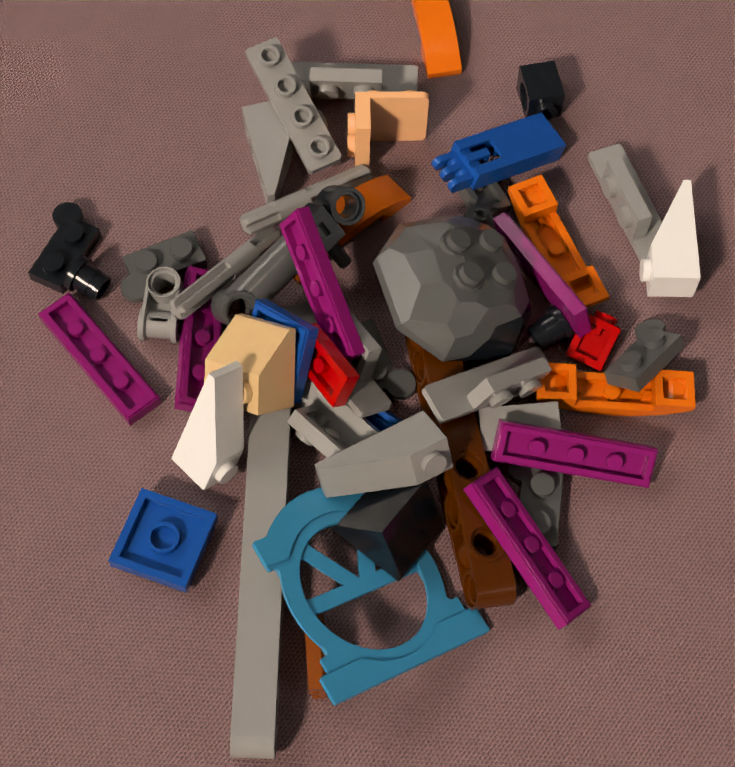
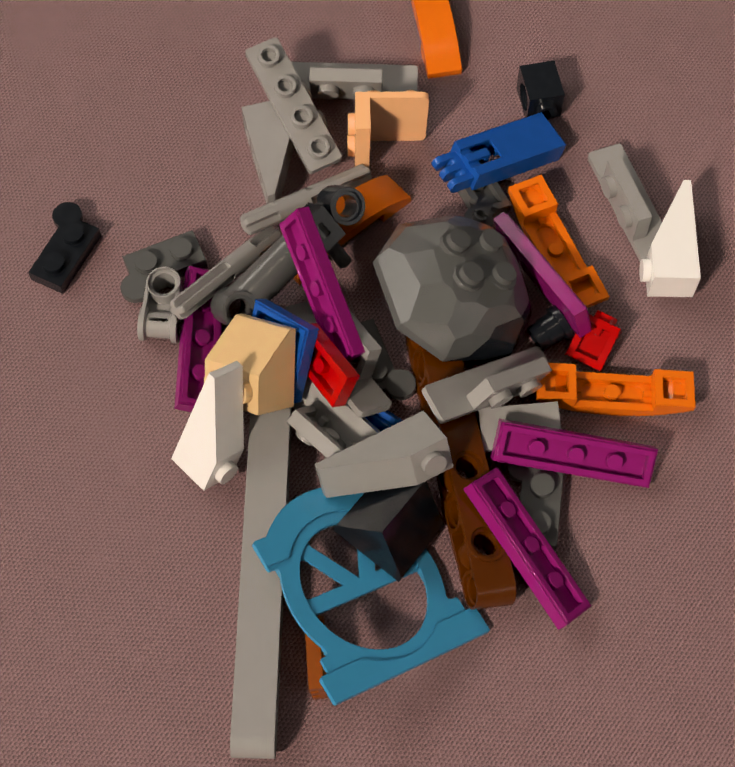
magenta tile [38,292,162,426] -> none
black piece [63,255,111,301] -> none
blue plate [108,488,218,593] -> none
dark grey hinge [604,319,684,392] -> none

